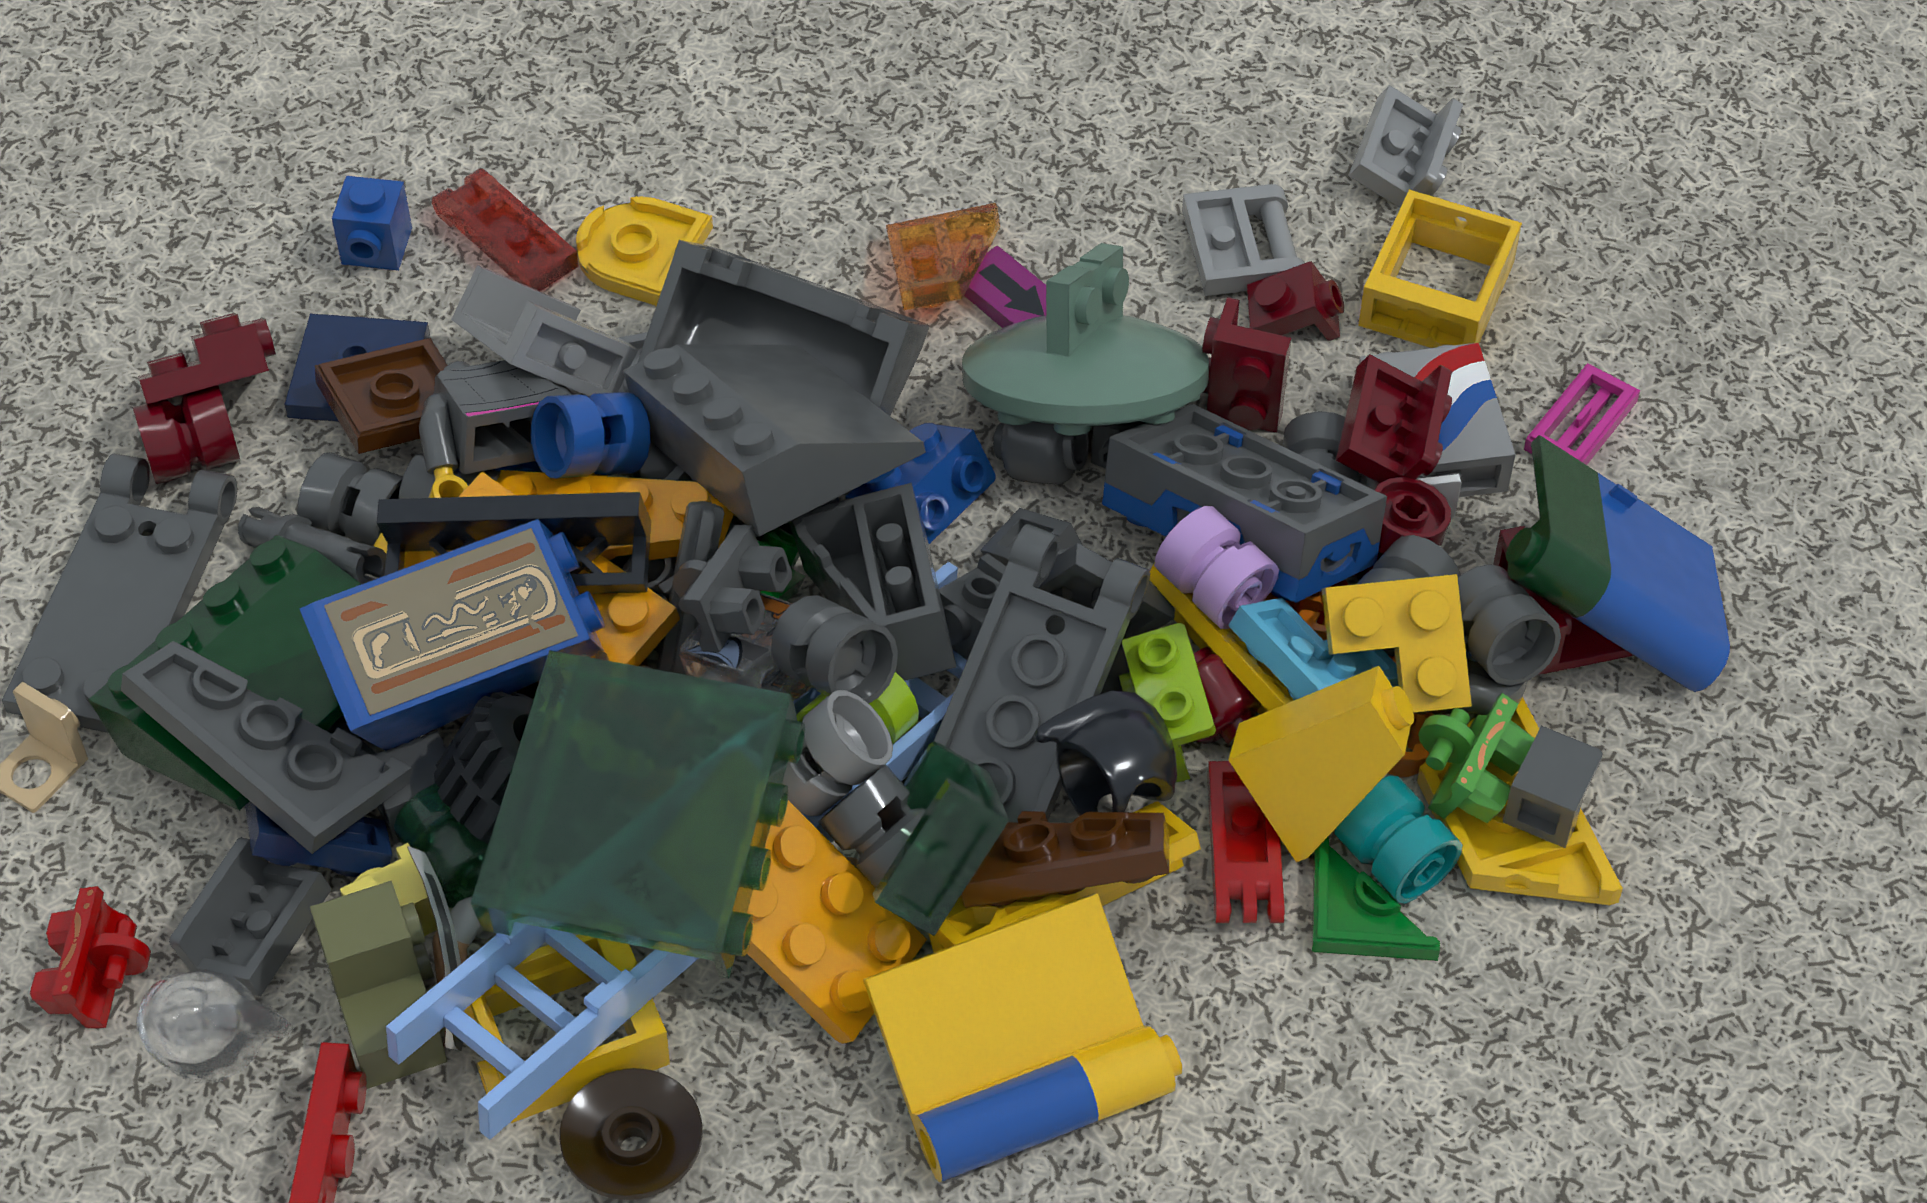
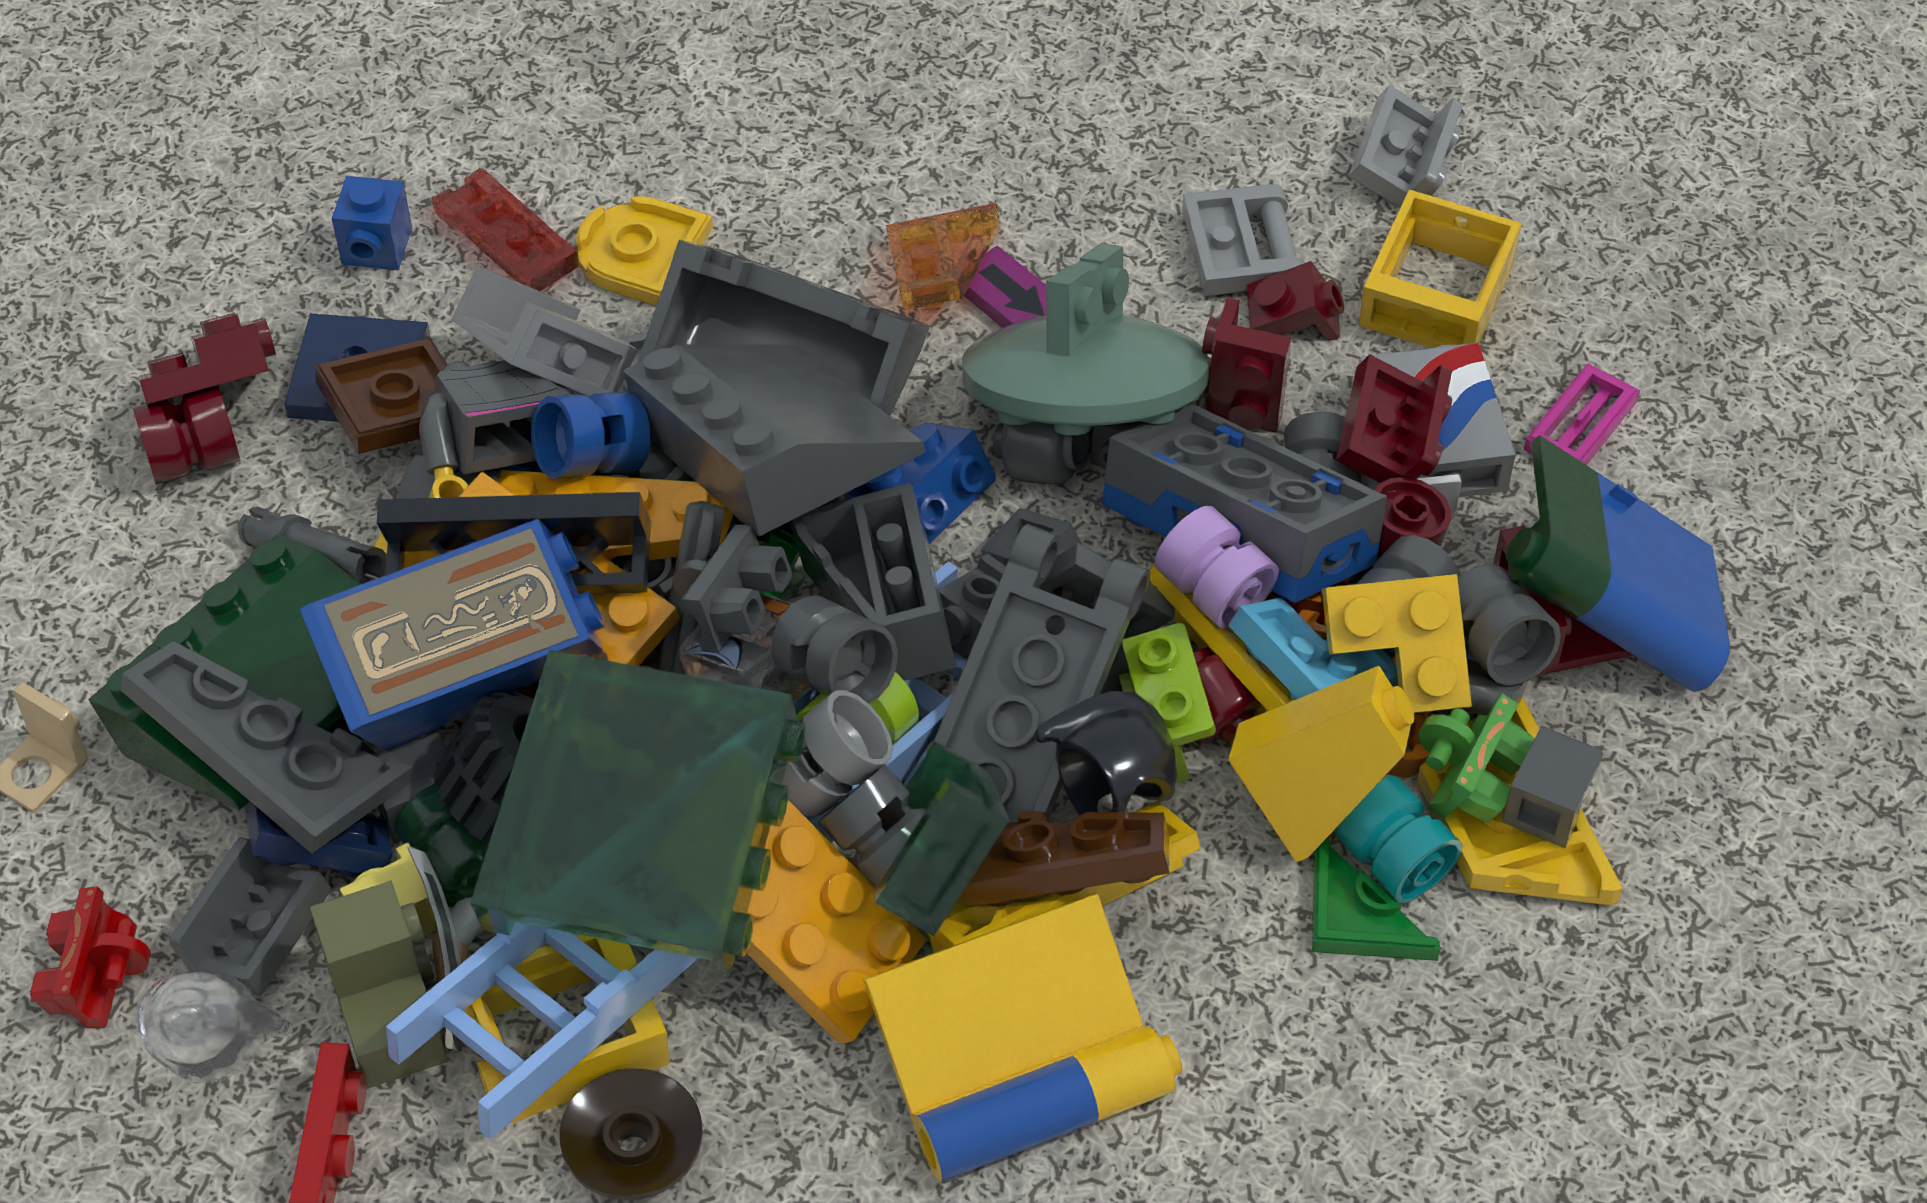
dark grey hinge [2,453,237,733] -> none
dark grey wheel [297,452,403,546] -> none
red hinge [1207,761,1285,923] -> none

